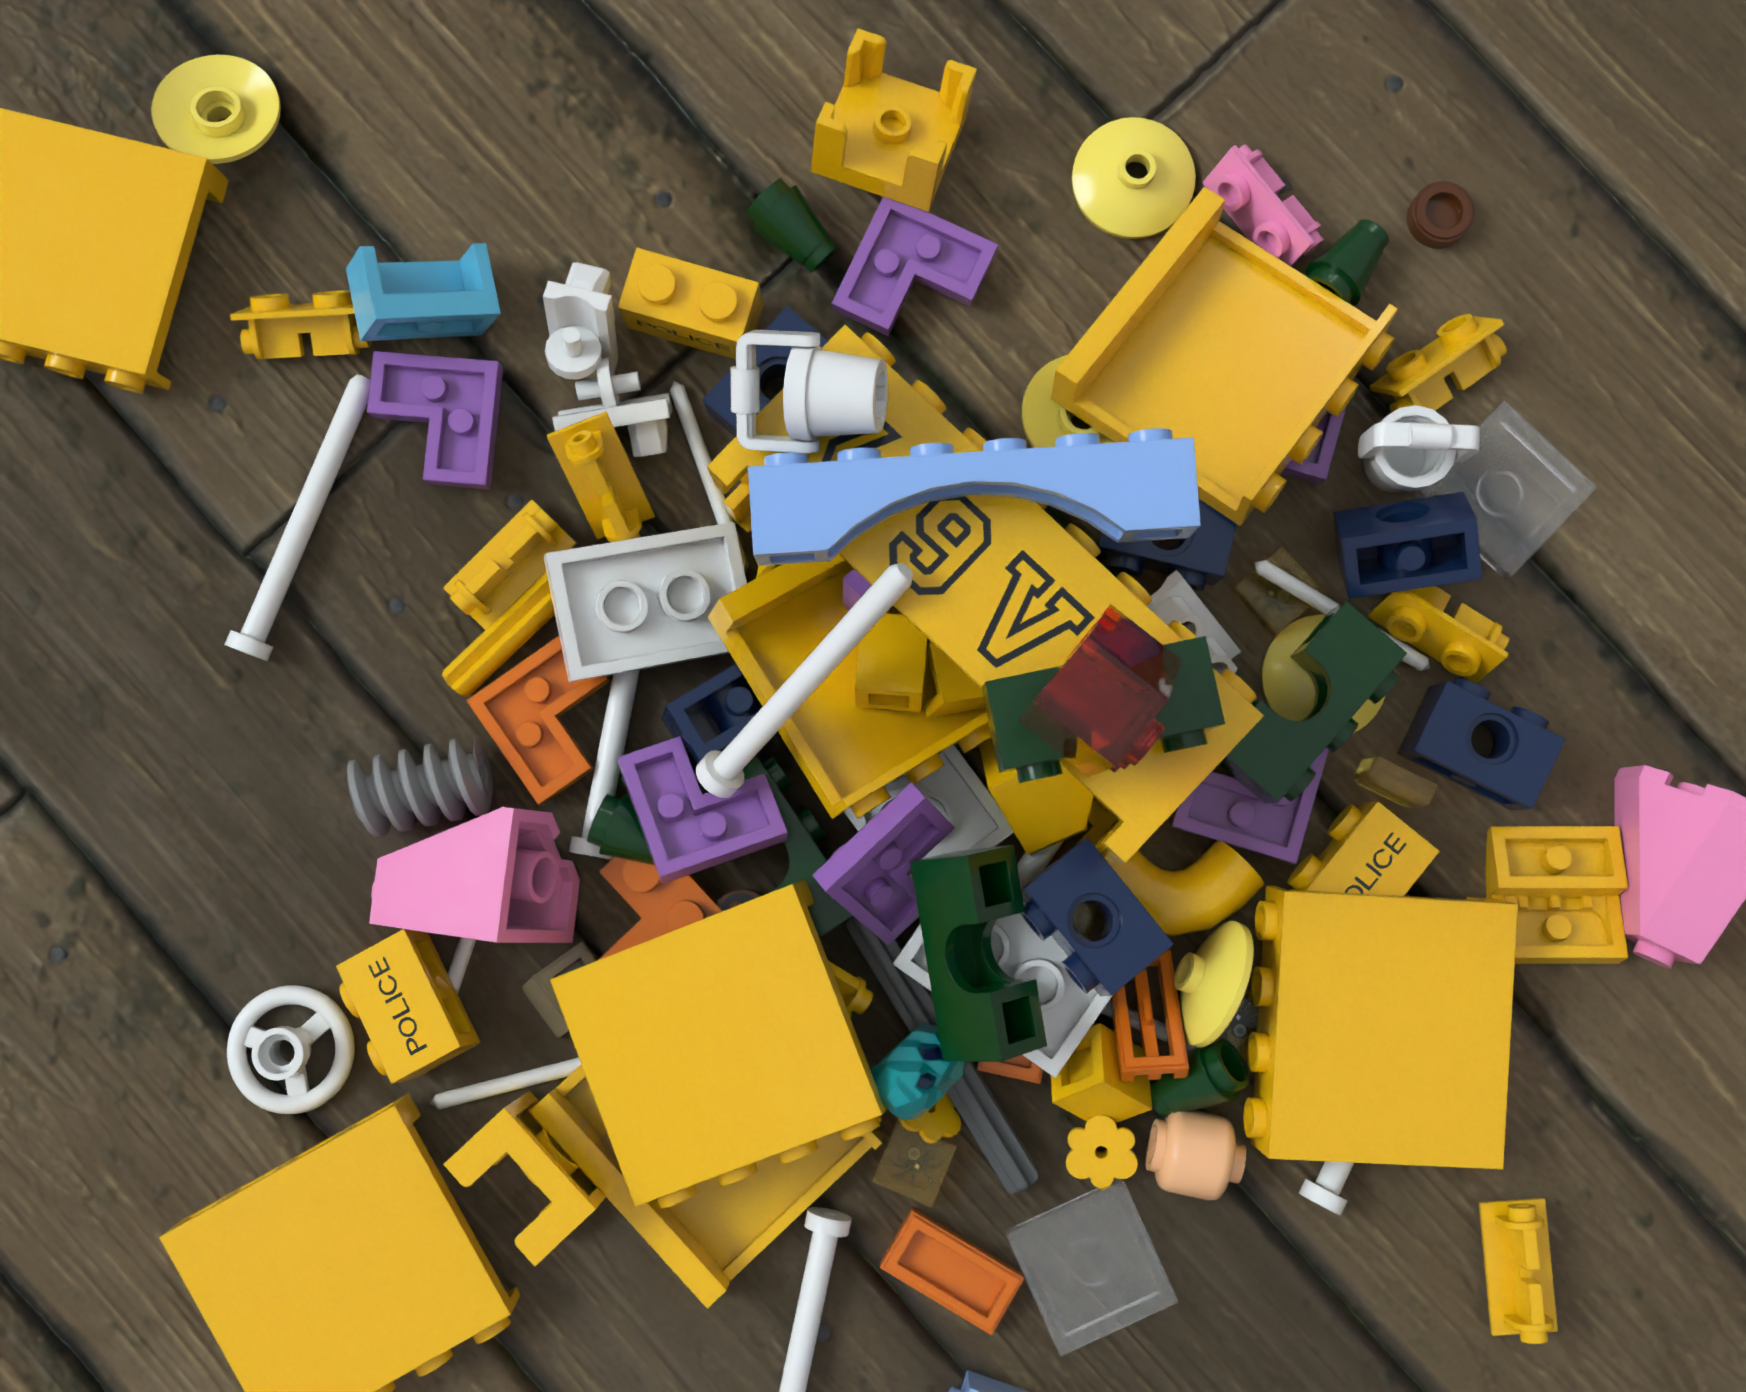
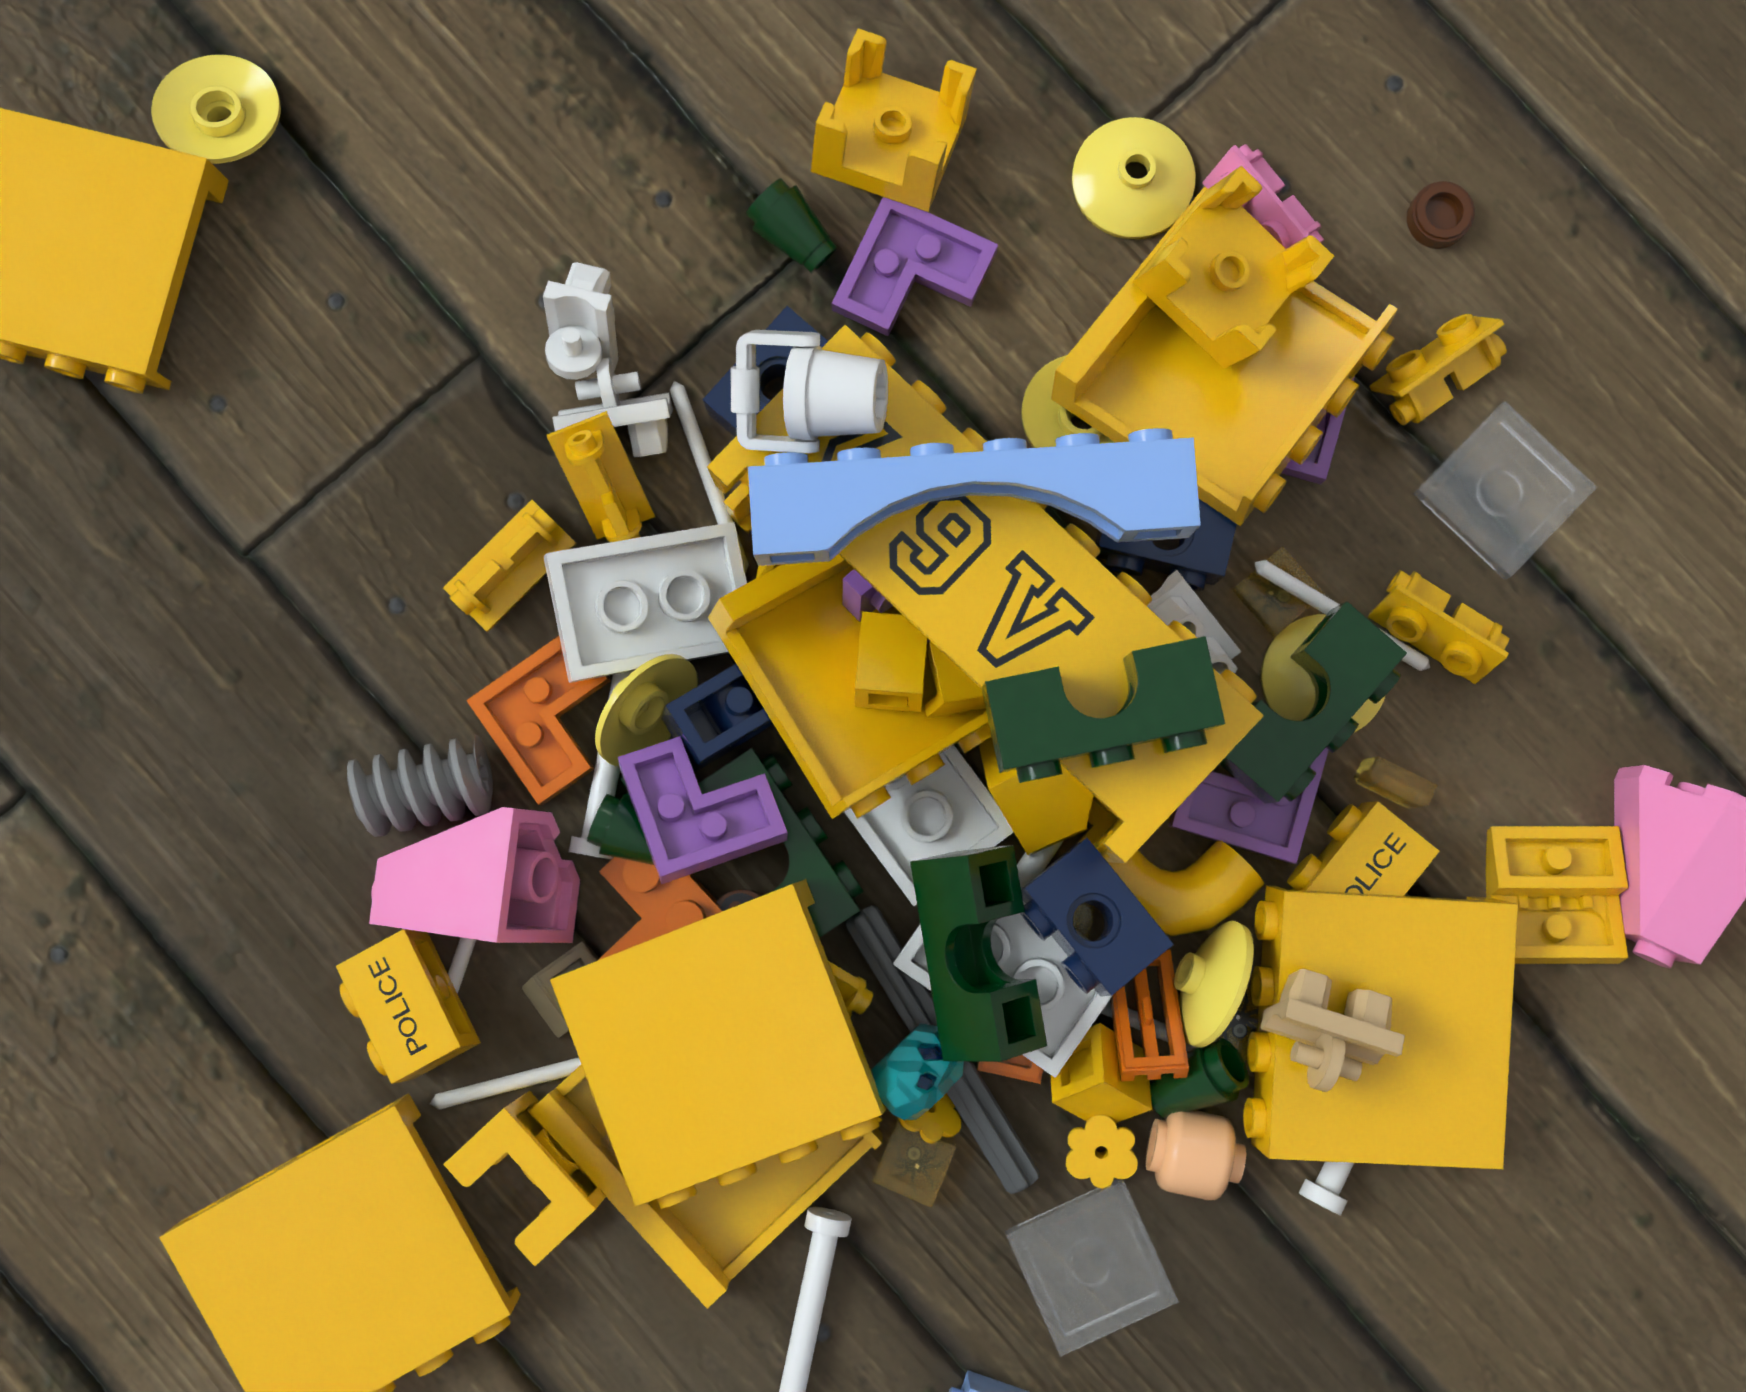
white bar [224,374,370,661] -> none
white piece [227,985,355,1114] -> none
yellow hinge [230,290,372,360] -> none
medium azure panel [346,243,501,341] -> none
medium lavender plate [367,351,503,490] -> none
yellow axle [442,548,574,697] -> none
yellow brick [618,247,764,360] -> none
white bar [696,563,913,798] -> none
medium lavender plate [812,782,955,945] -> none
orange tile [880,1207,1025,1336] -> none
clear red wedge [1017,604,1182,777] -> none
dark green cone [1306,219,1389,306] -> none
dark blue brick [1333,491,1482,599] -> none
white piece [1358,405,1480,493] -> none
dark blue brick [1397,678,1566,810] -> none
yellow hinge [1479,1198,1558,1344] -> none
none -> light yellow dish [595,654,698,766]
none -> yellow panel [1132,166,1334,369]
none -> tan hips [1260,969,1405,1092]

